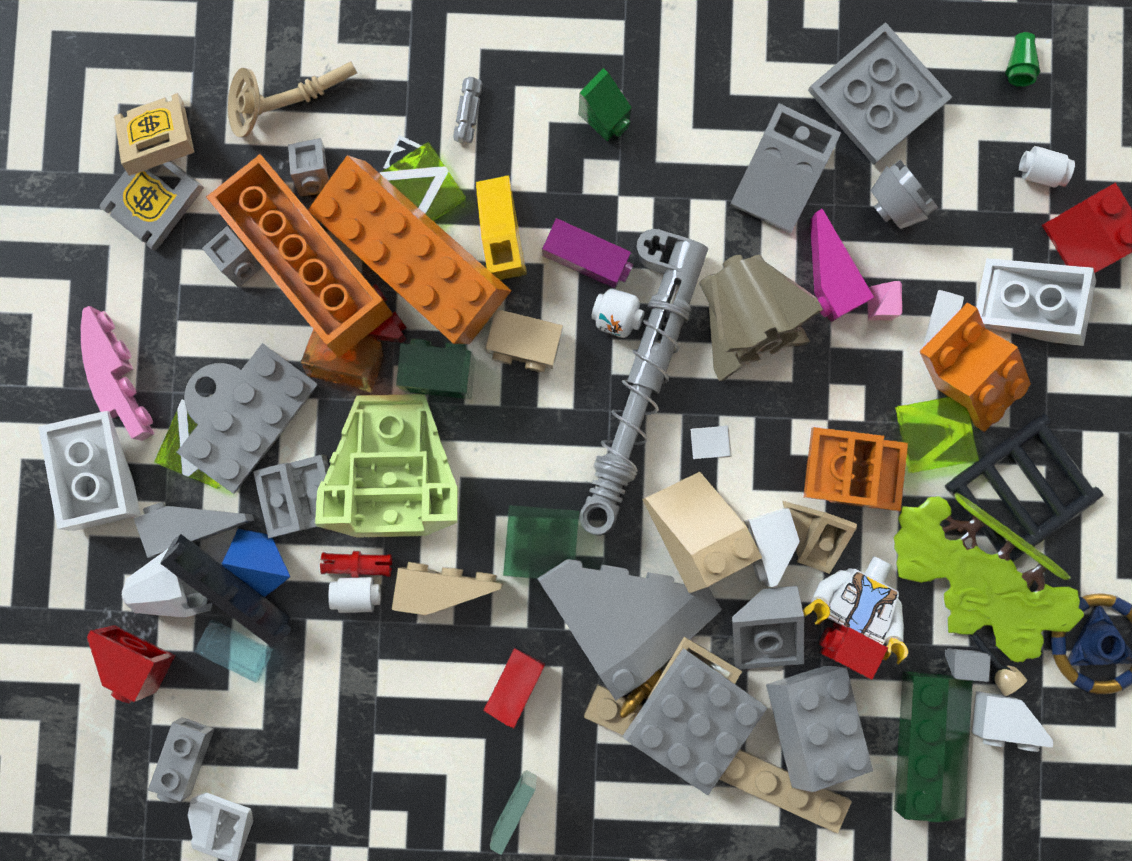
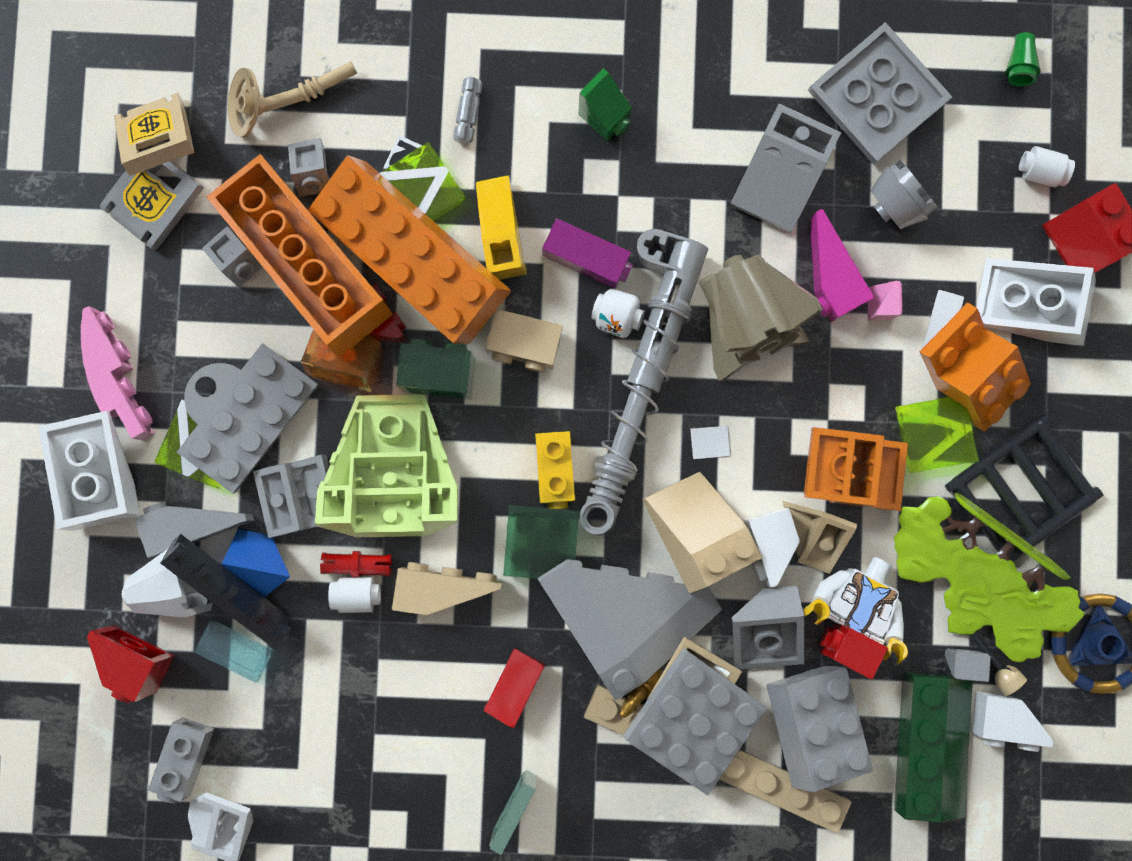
none -> yellow brick [535,431,575,510]

